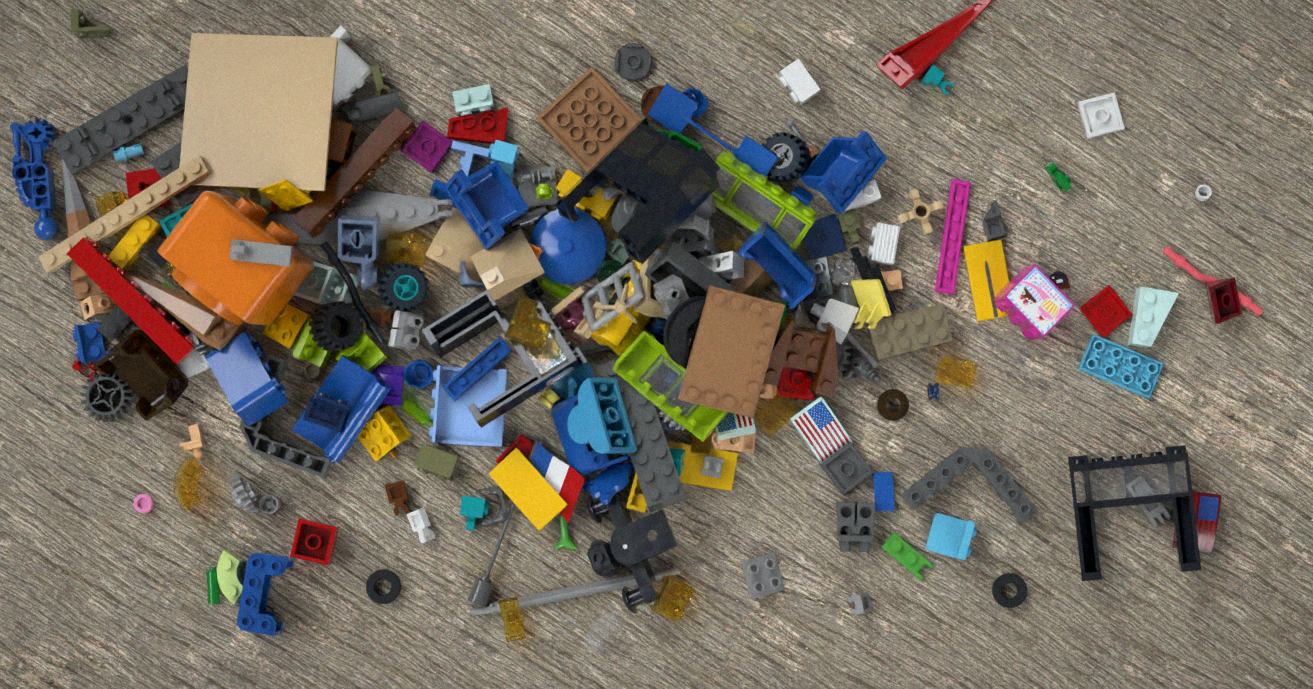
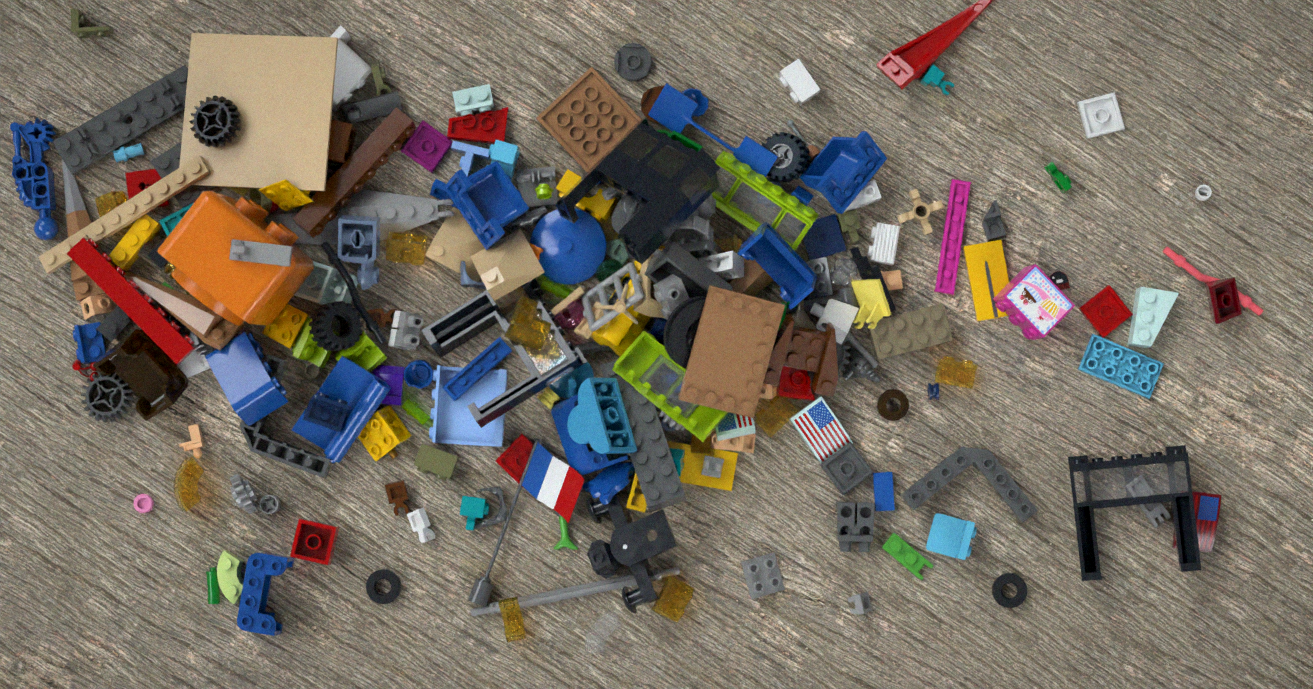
black wheel [377,263,429,312] -> none
yellow tile [488,448,568,531] -> none
none -> black gear [189,95,242,148]

